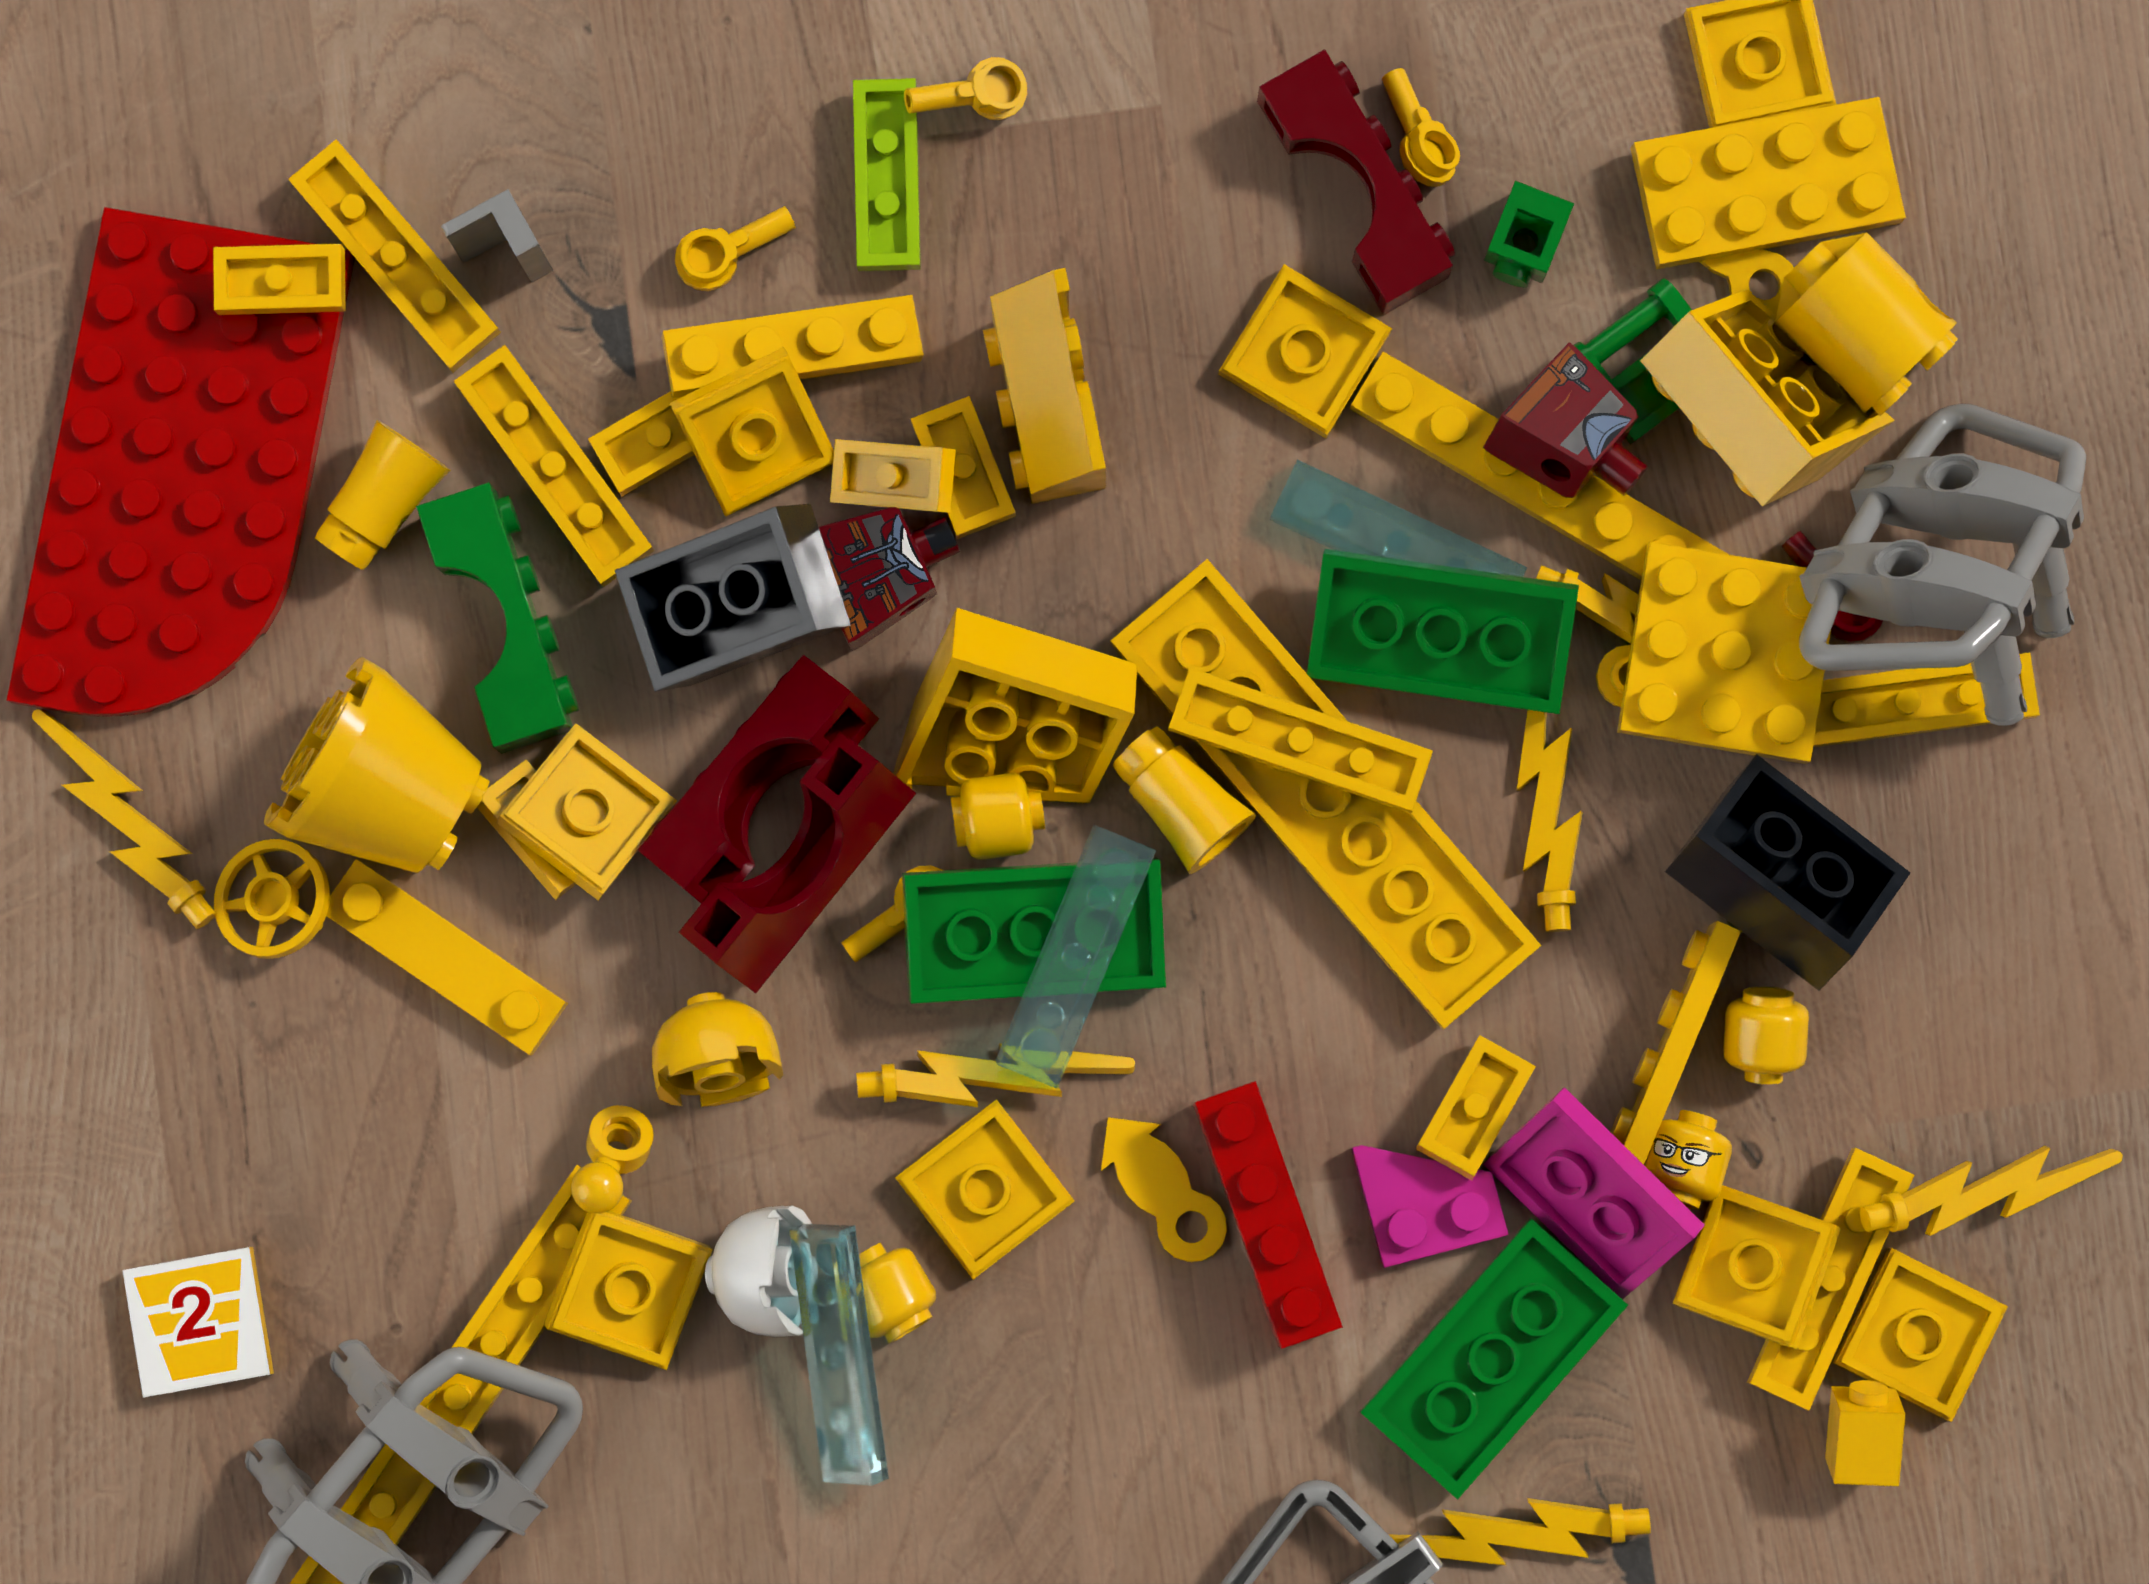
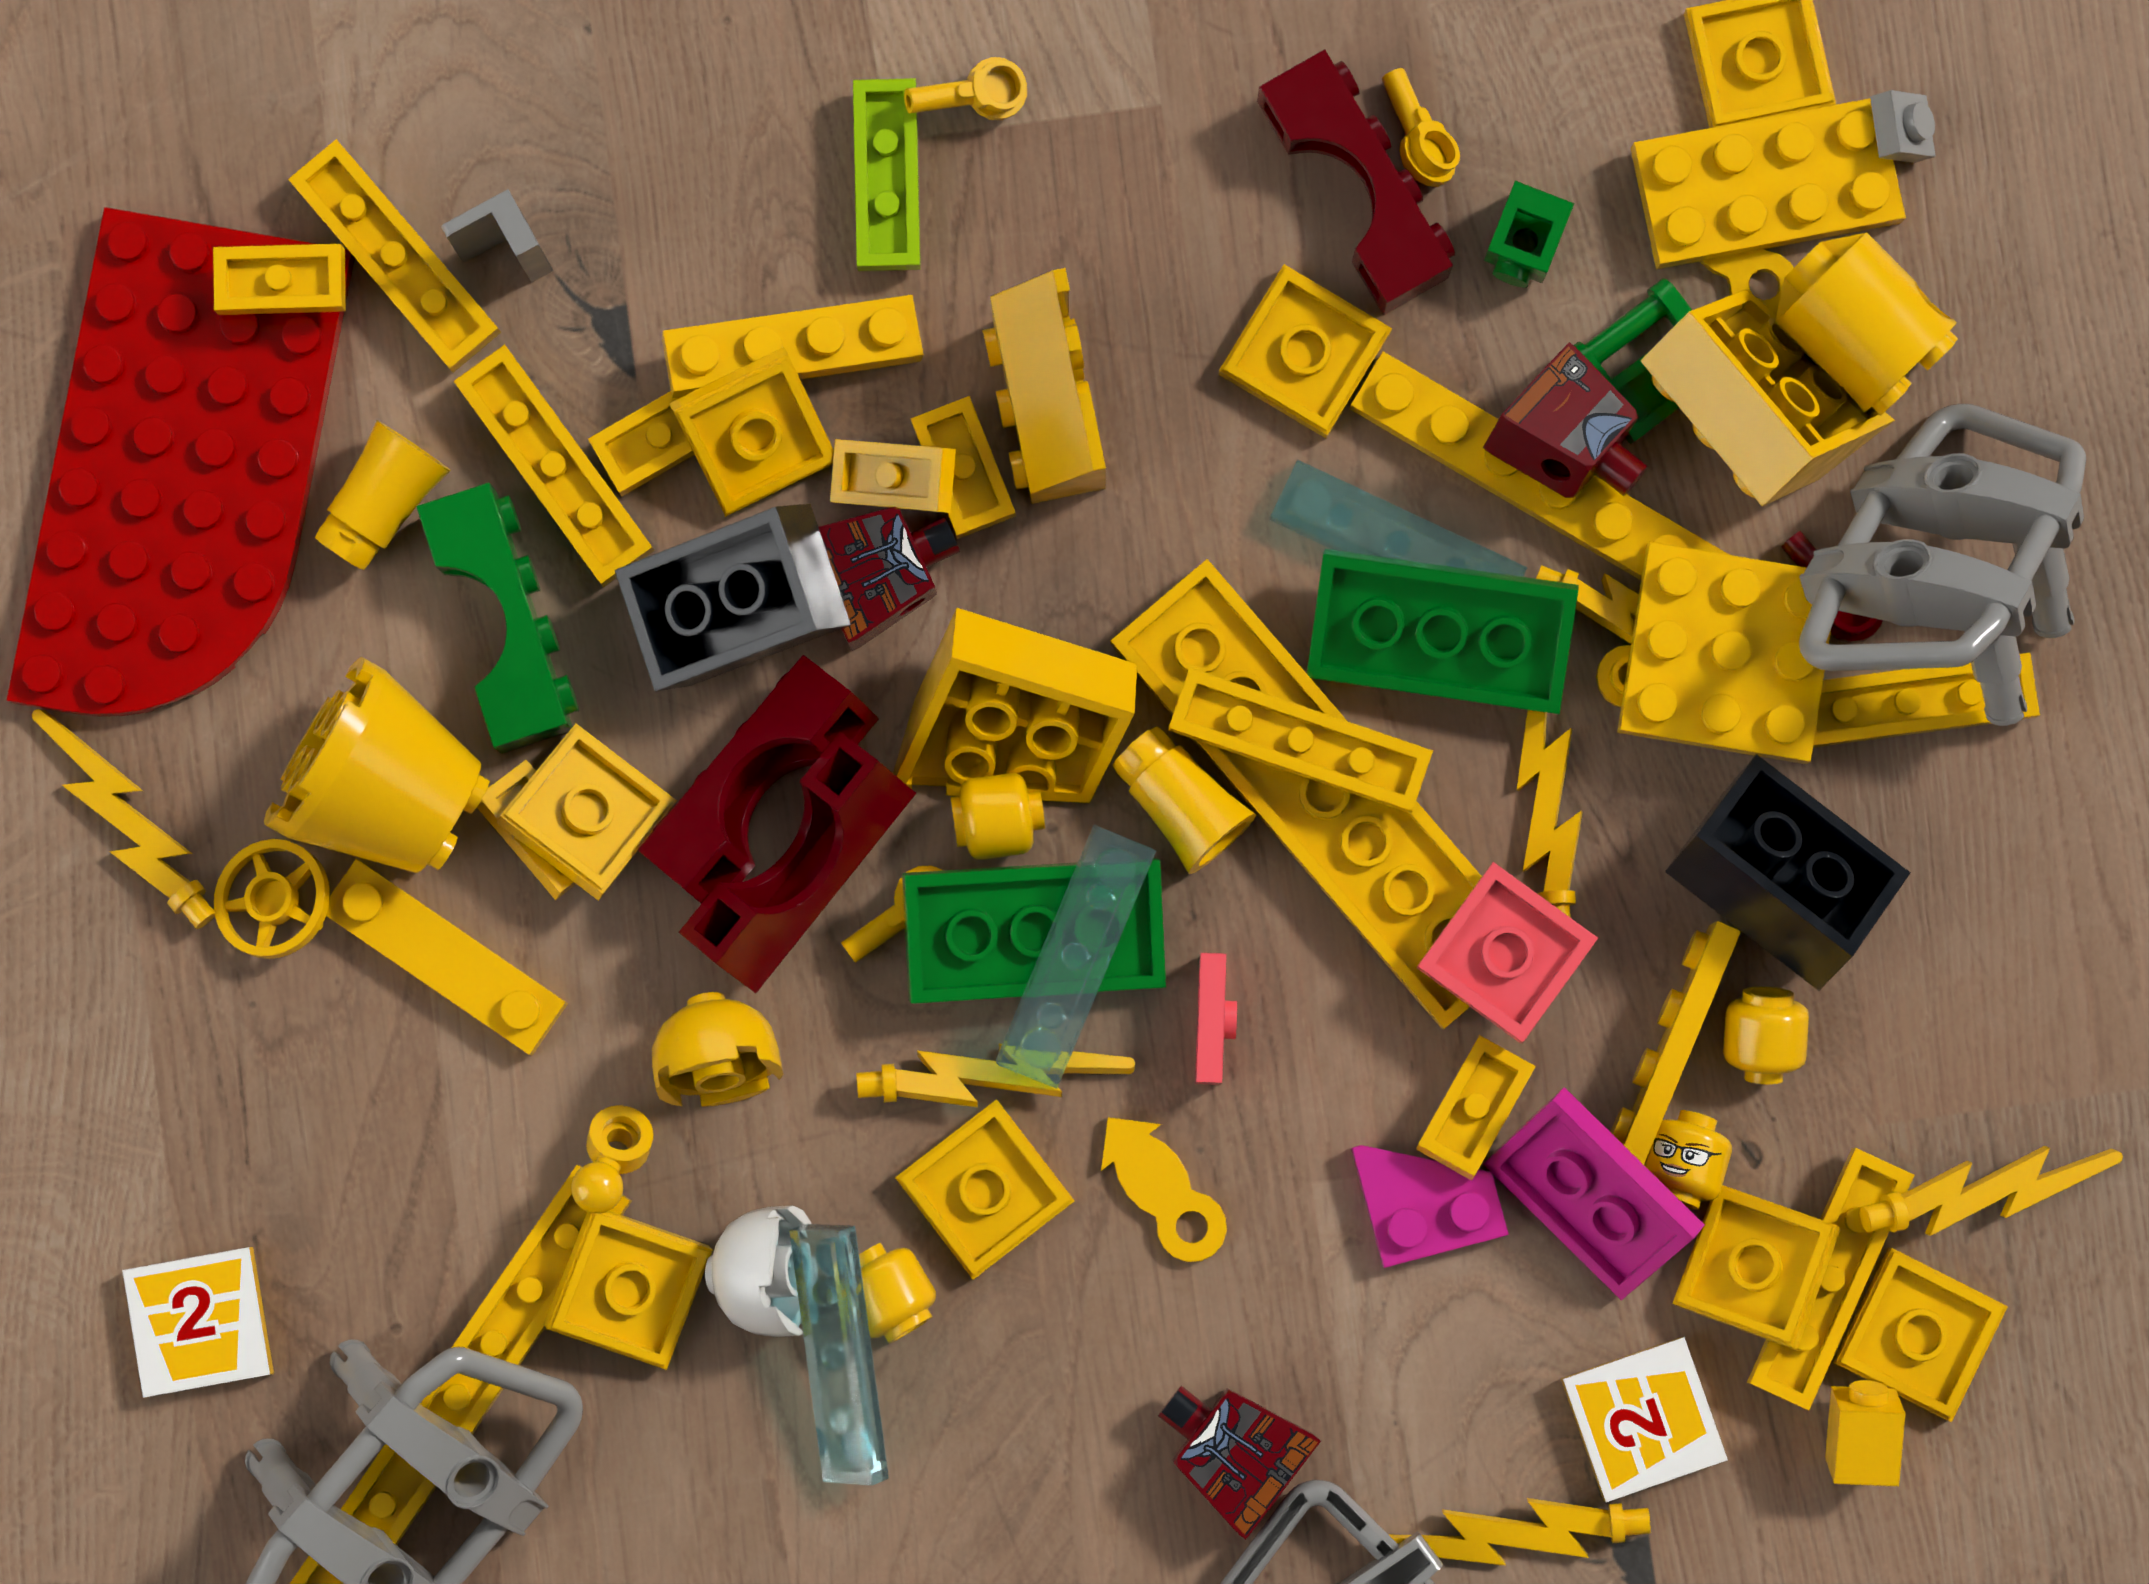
yellow plate [675,206,796,291] -> none
red arch [1193,1081,1343,1349] -> none
green plate [1359,1219,1628,1500] -> none
none -> torso [1158,1385,1321,1540]
none -> coral plate [1195,953,1237,1085]
none -> coral plate [1416,862,1598,1043]
none -> tile [1561,1337,1728,1502]
none -> light grey plate [1870,90,1936,163]

